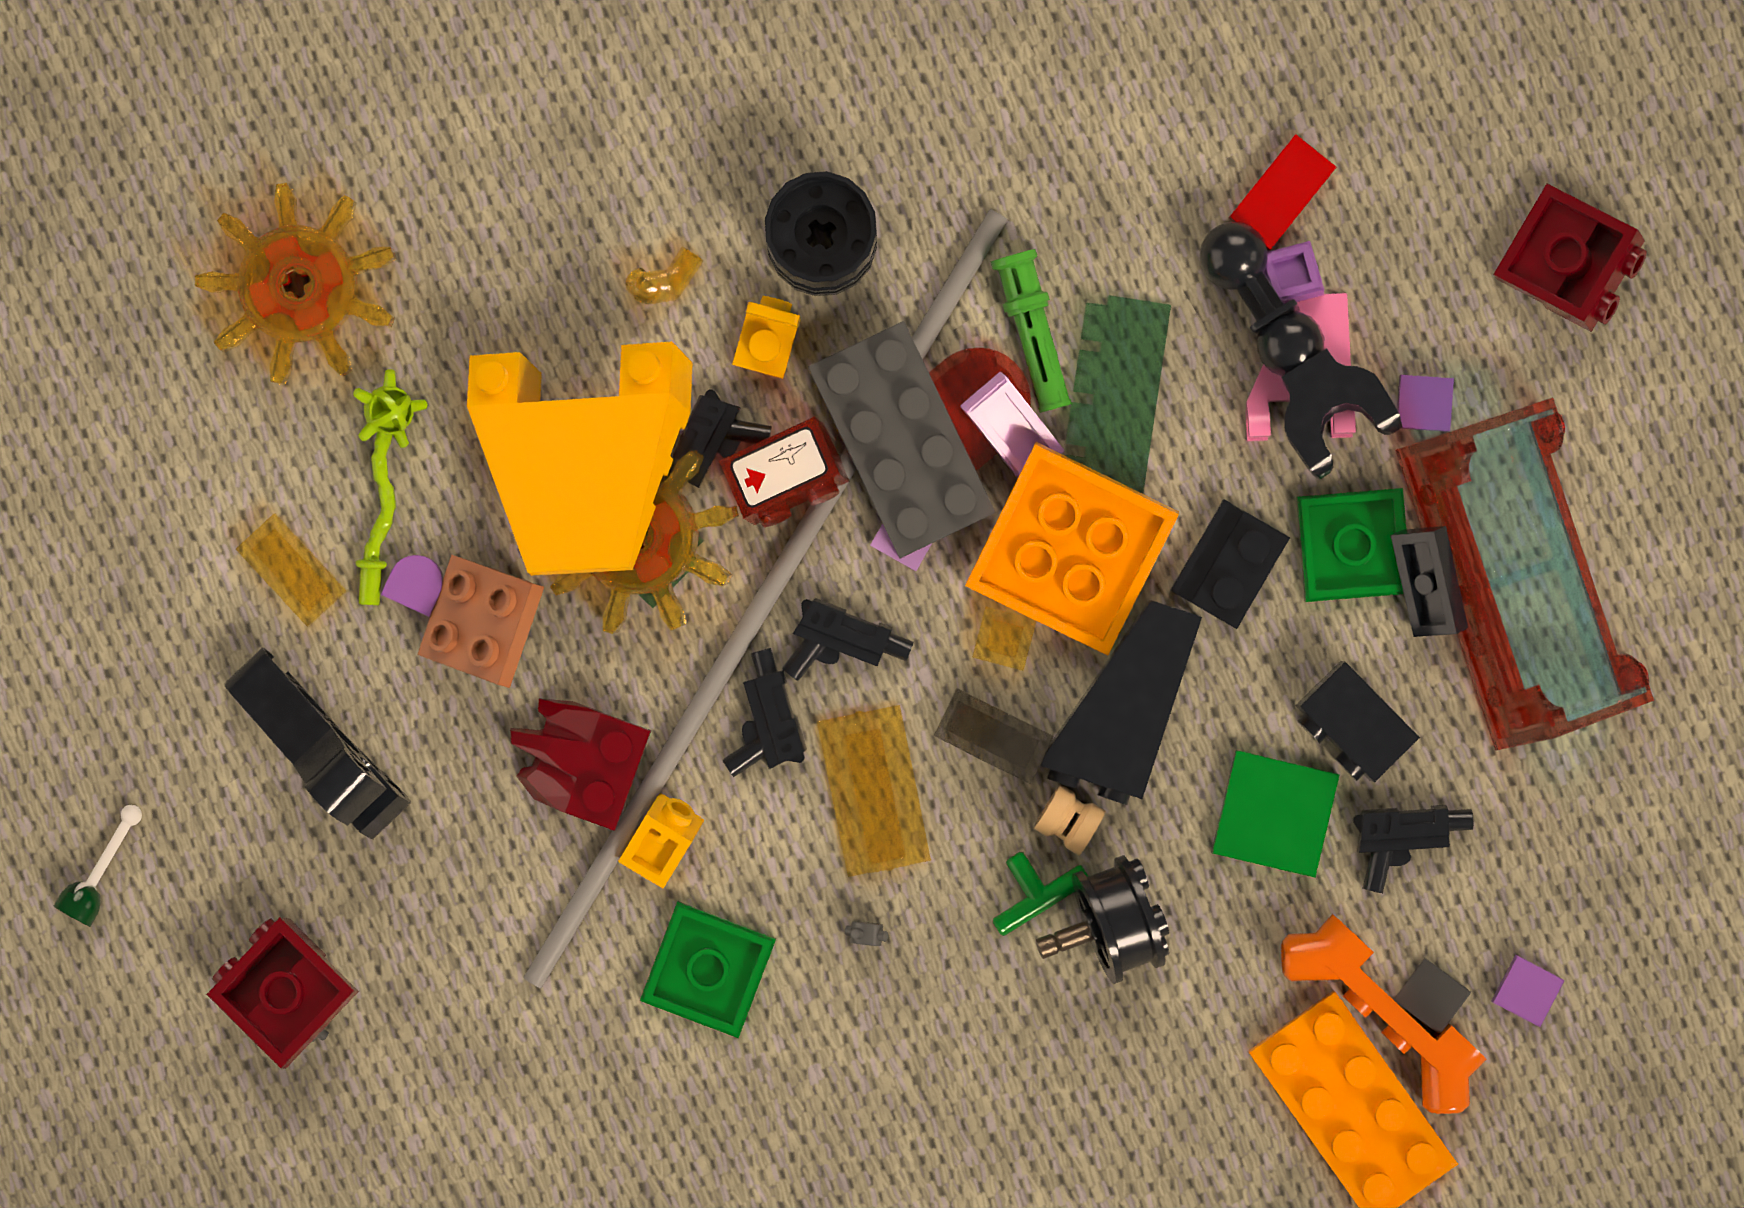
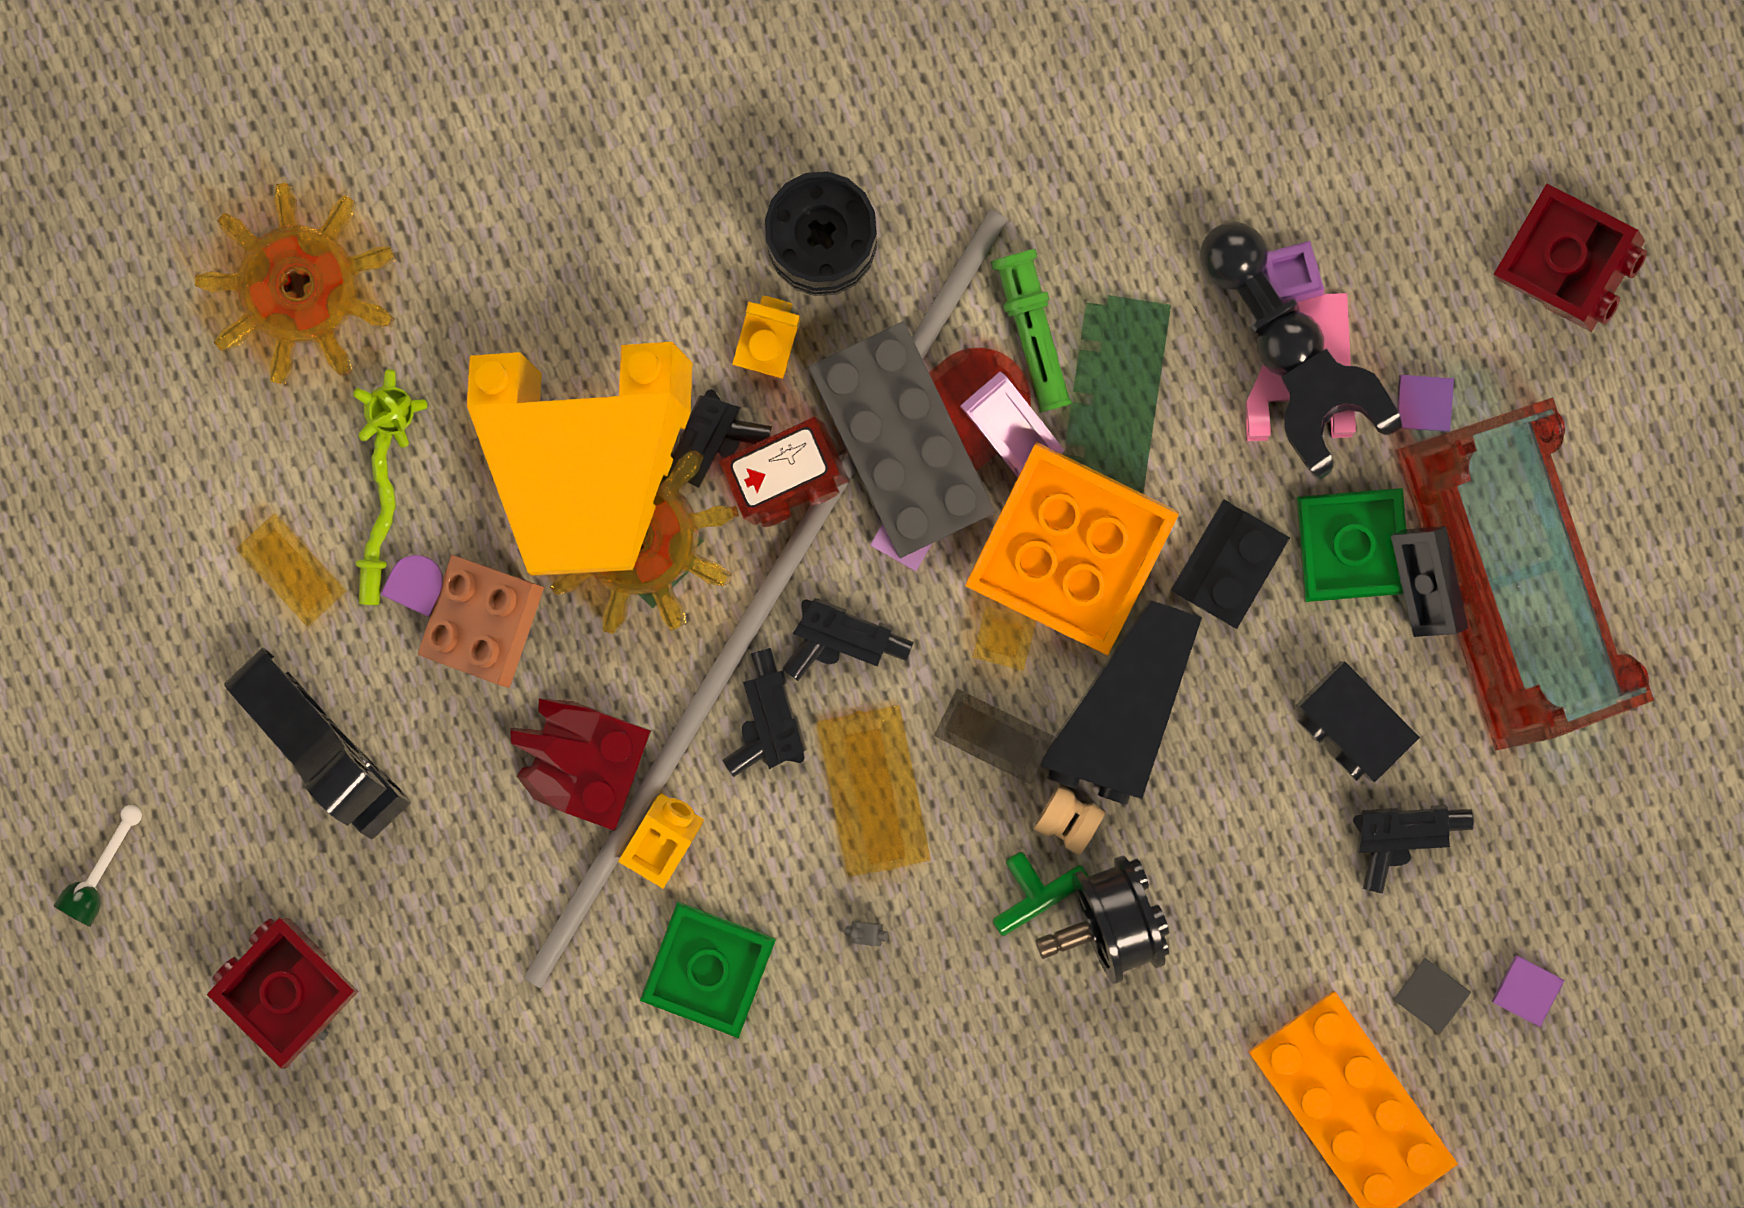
clear yellow arm [625,246,704,305] -> none
green tile [1211,750,1340,878] -> none
red tile [1228,134,1337,251] -> none
orange plate [1281,914,1487,1114] -> none

